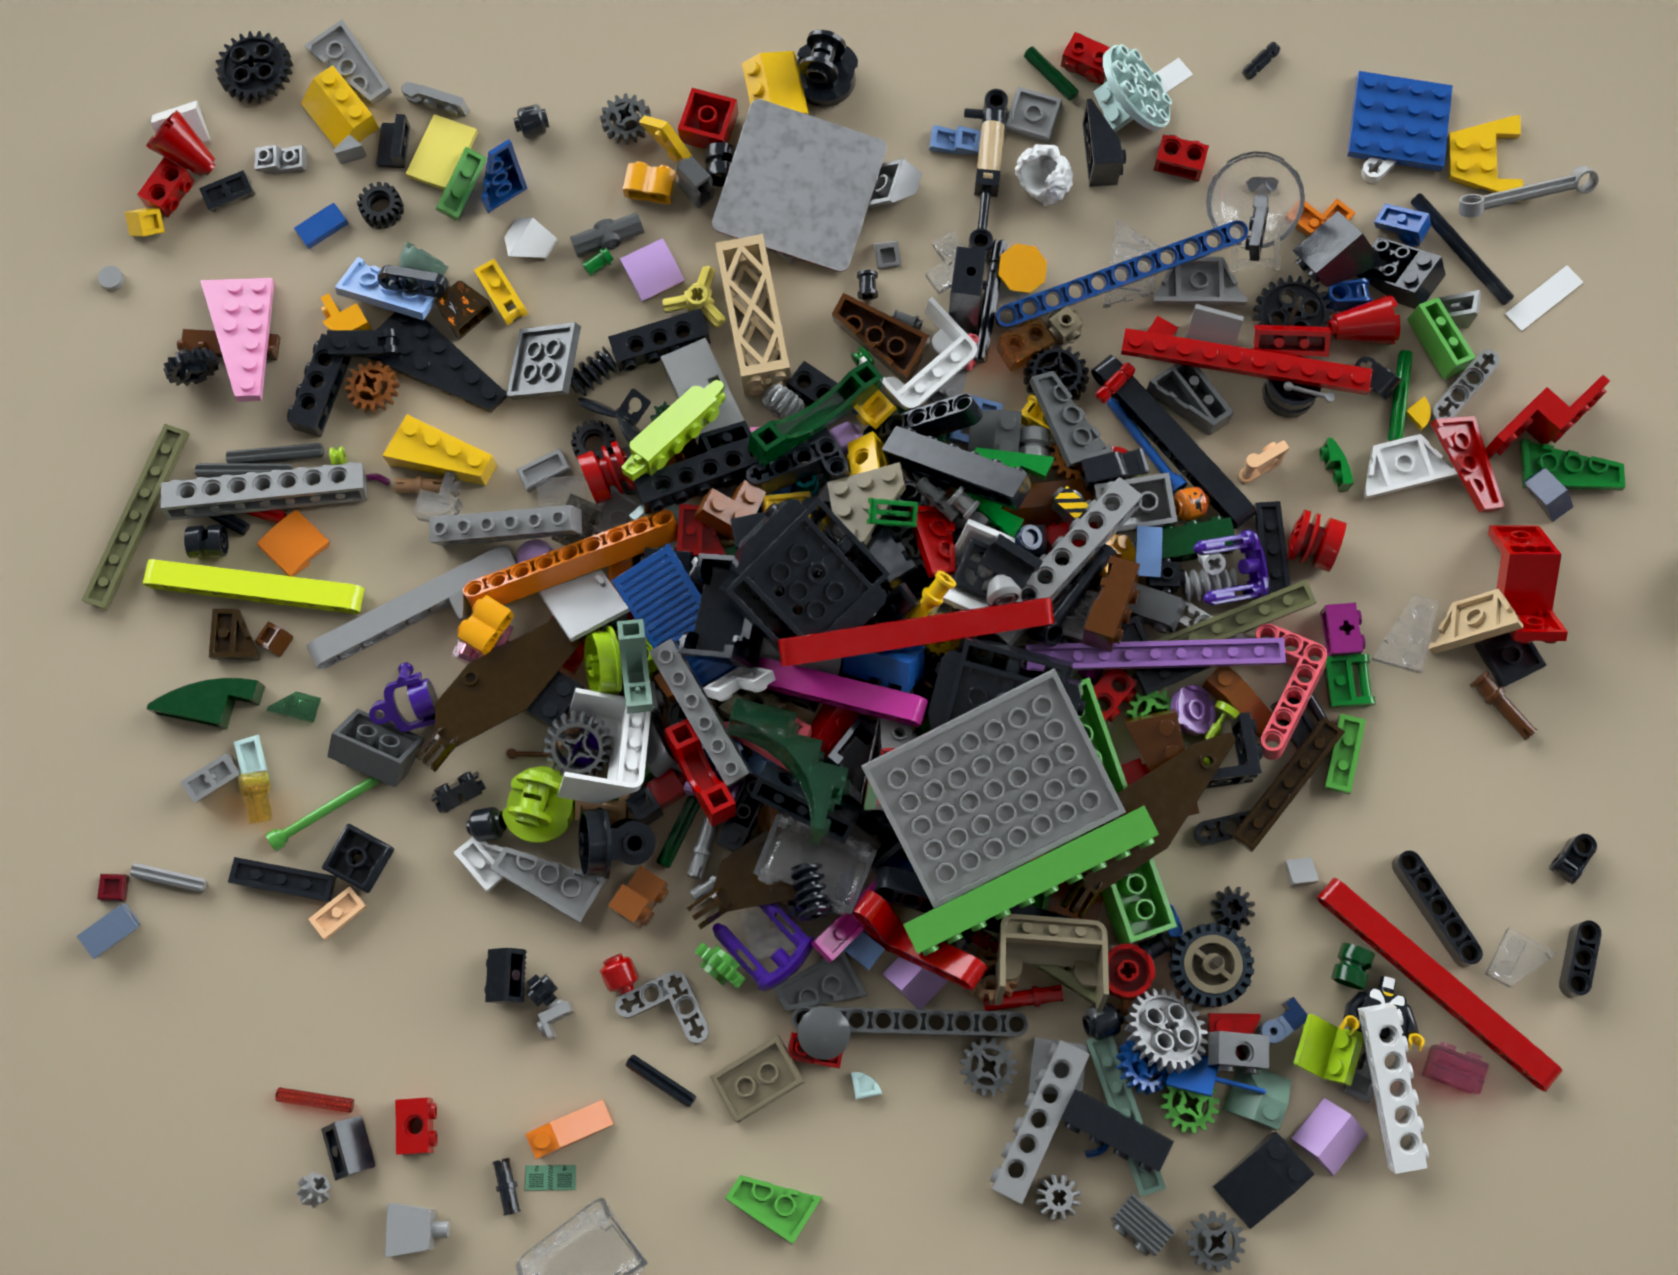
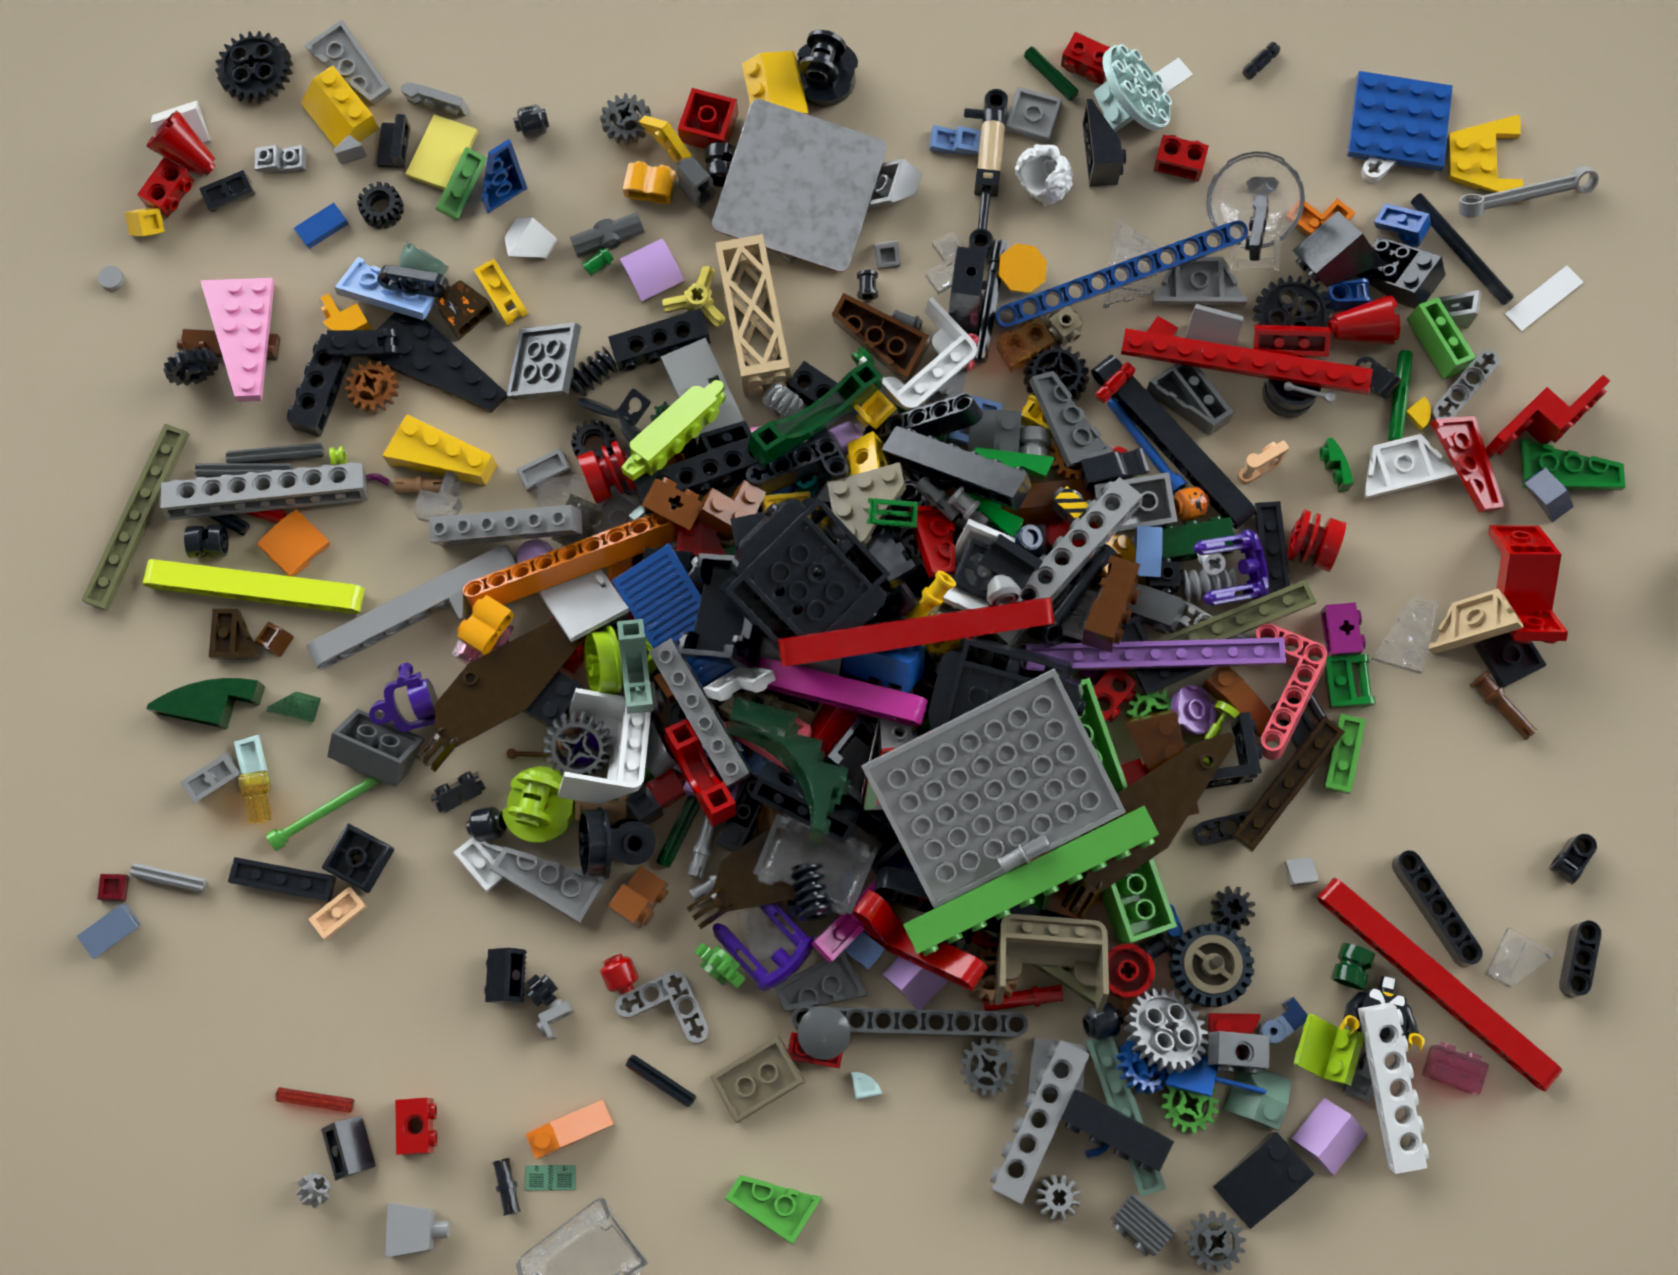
none -> dark orange brick [641,477,704,530]
none -> light grey axle [998,835,1051,874]

